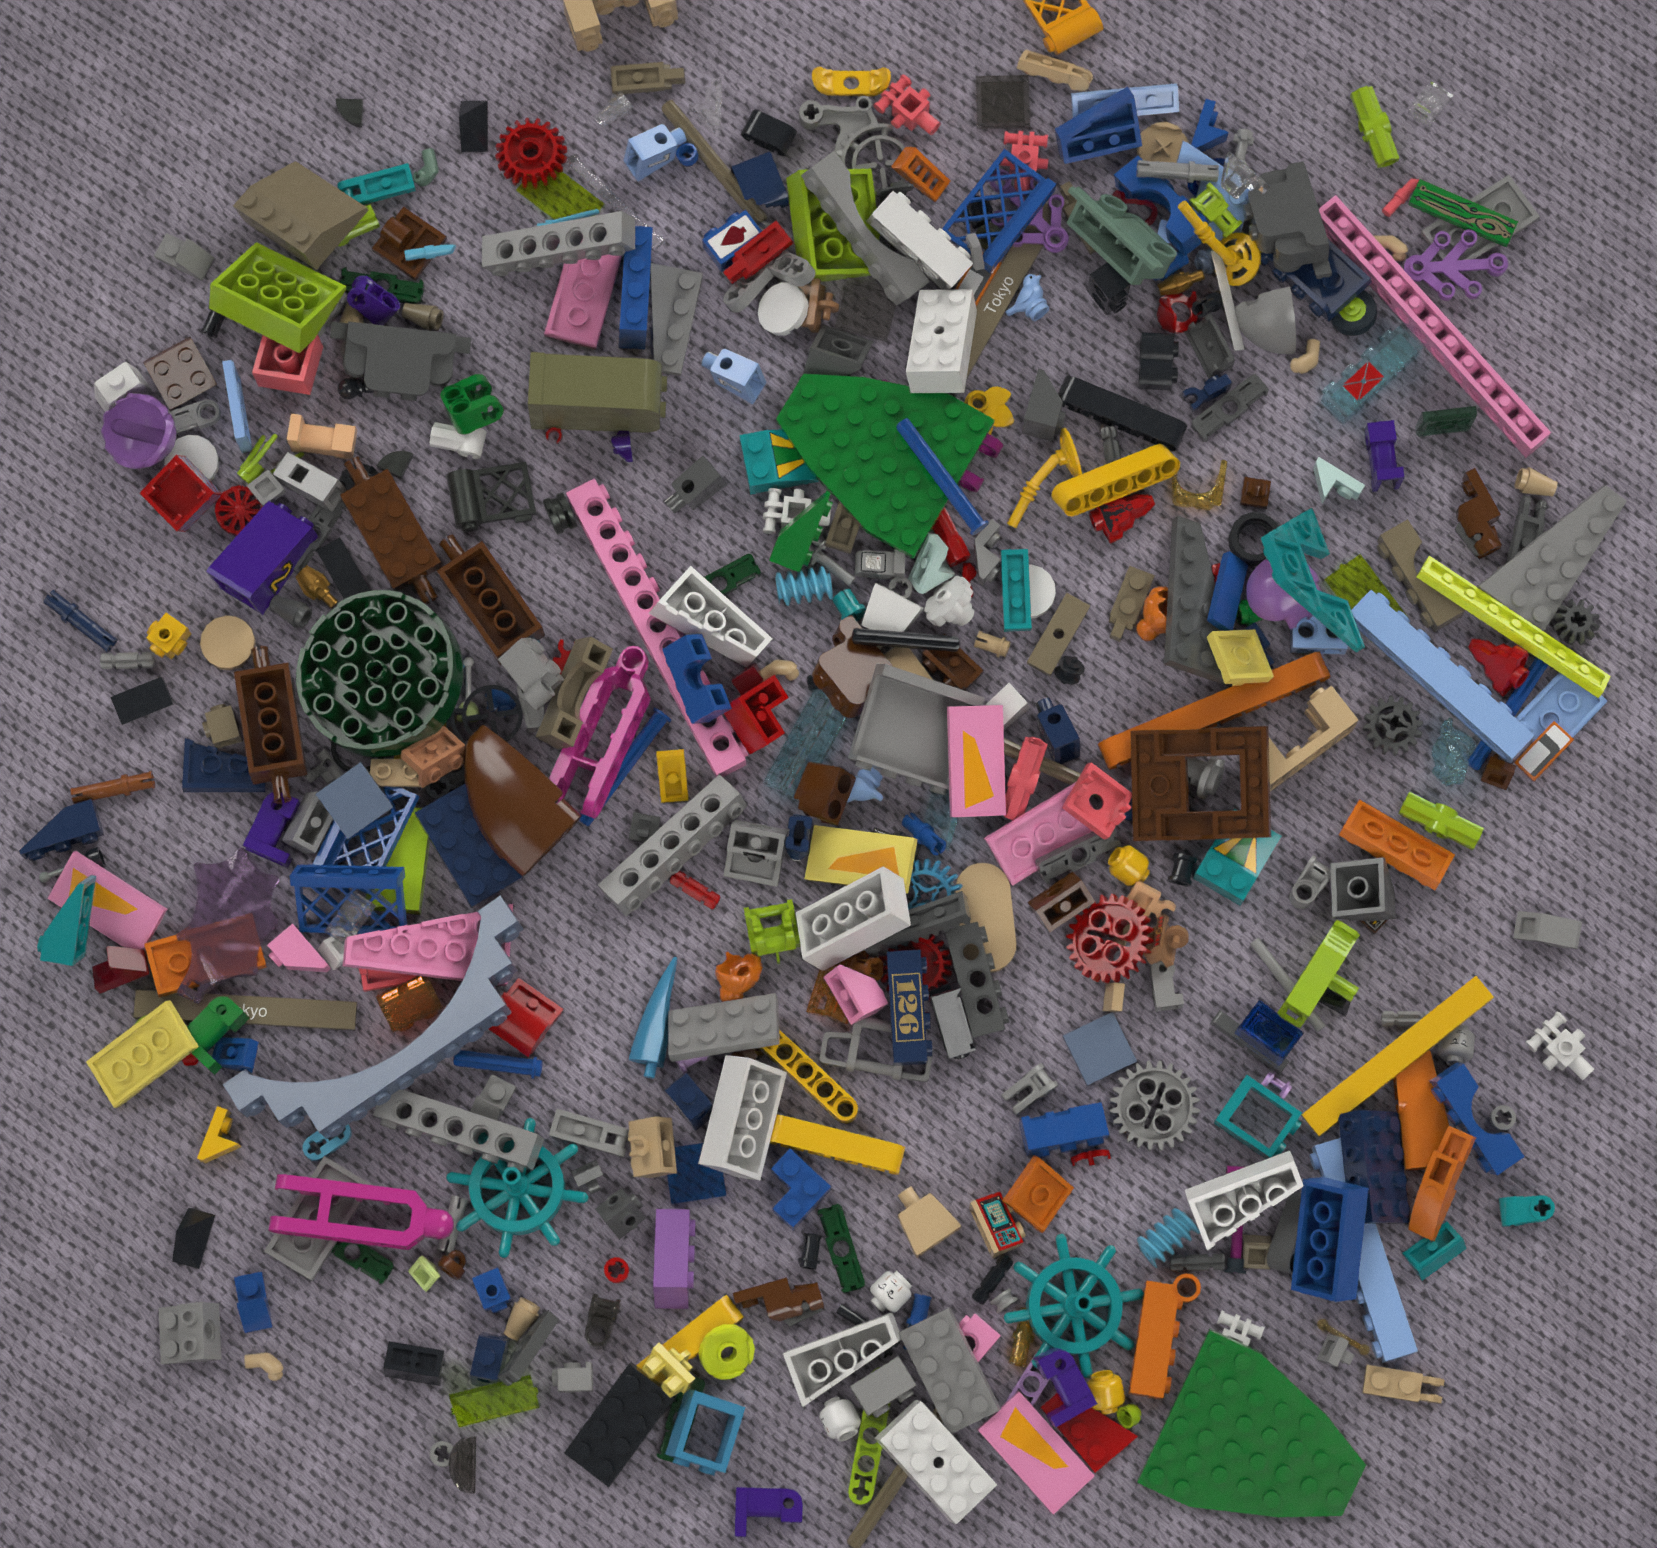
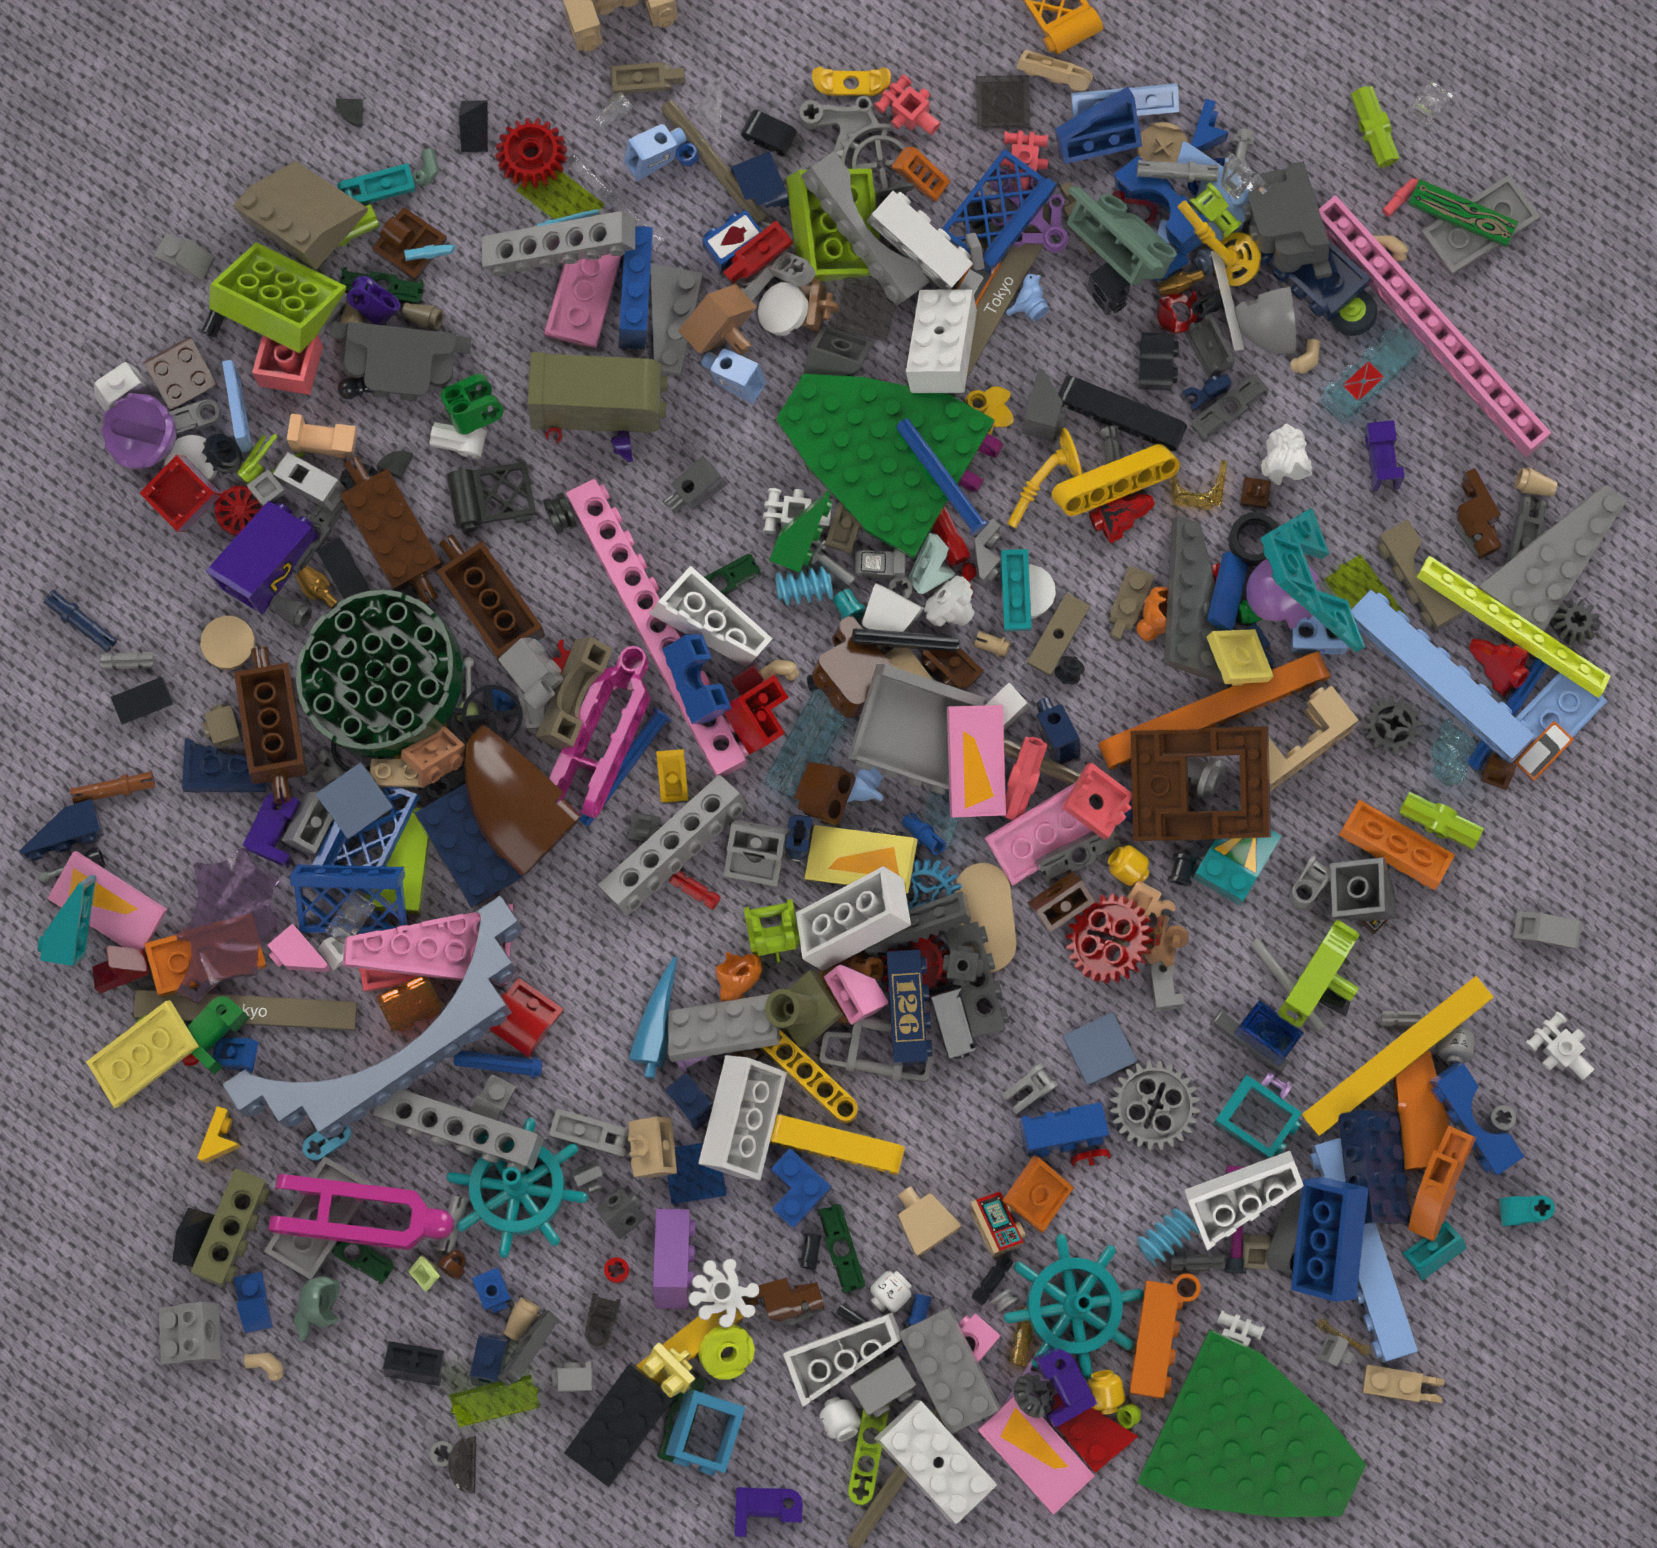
yellow brick [146,612,191,660] -> none
teal slope [740,429,820,495] -> none
tan tile [1103,982,1125,1013] -> none
light aqua slope [1313,457,1365,504] -> none
medium lavender plant [1403,230,1508,301] -> none
clear green tile [1415,406,1477,437] -> none
none -> olive brick [191,1168,270,1288]
none -> black gear [202,433,242,475]
none -> sand green hair [294,1276,340,1341]
none -> medium nougat brick [678,284,757,356]
none -> white animal [688,1259,759,1328]
none -> olive plant [765,970,843,1048]
none -> dark grey brick [943,945,984,986]
none -> dark grey gear [1014,1373,1055,1418]
none -> white hair [1261,424,1312,485]

